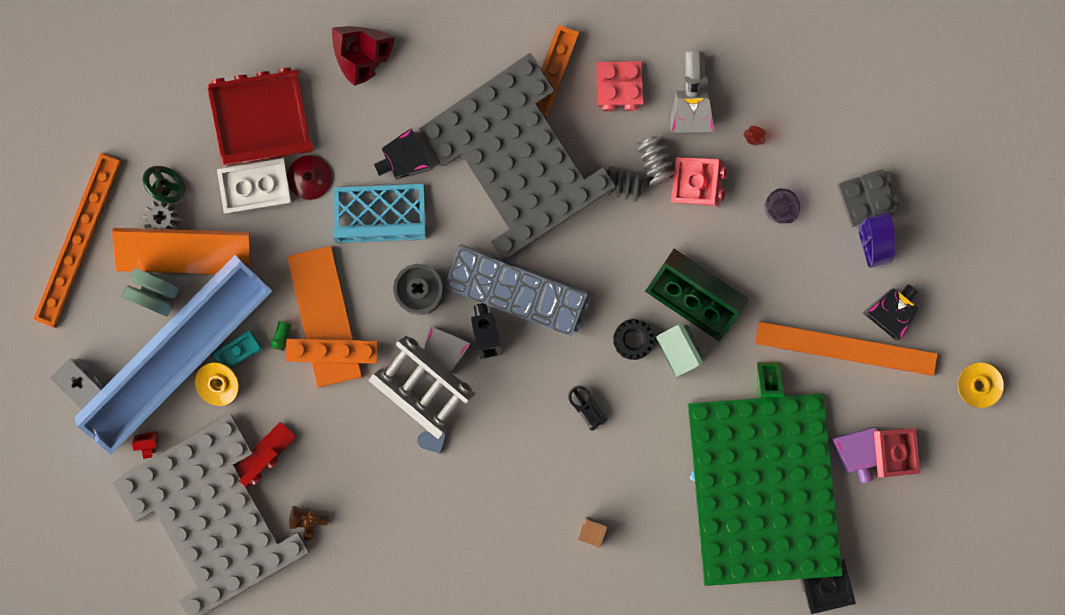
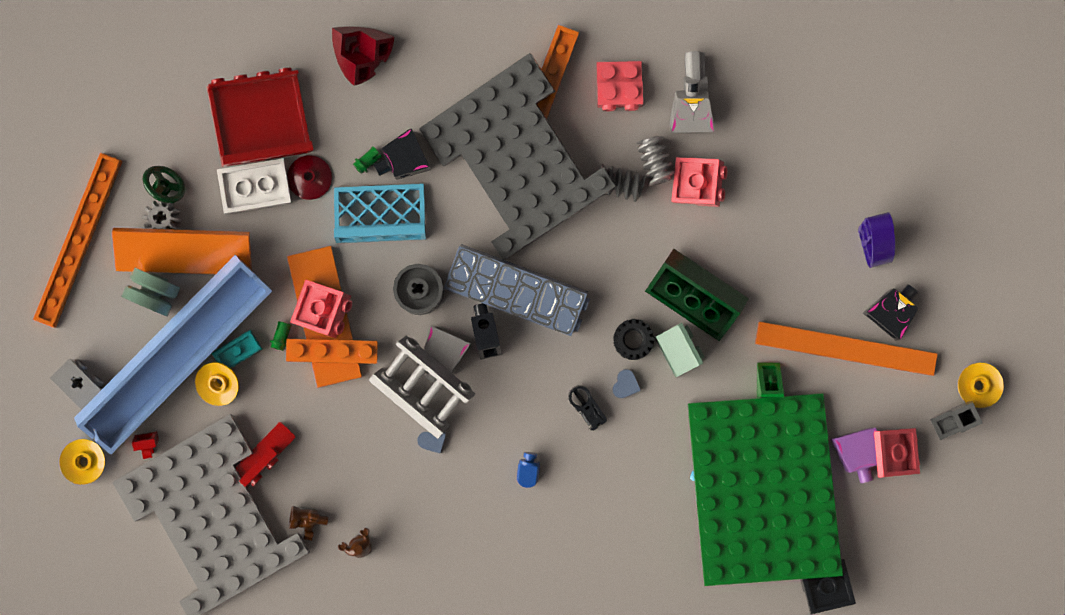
medium nougat panel [578,518,607,548] -> none
clear red plate [744,126,766,146] -> none
clear purple helmet [764,188,800,224] -> none
dark grey plate [837,169,899,227] -> none
none -> yellow dish [59,439,105,485]
none -> coral plate [290,280,352,338]
none -> reddish brown piece [338,527,372,558]
none -> green pin [353,146,382,174]
none -> blue arm [517,452,540,488]
none -> sand blue tile [612,369,641,398]
none -> dark grey brick [930,401,983,440]

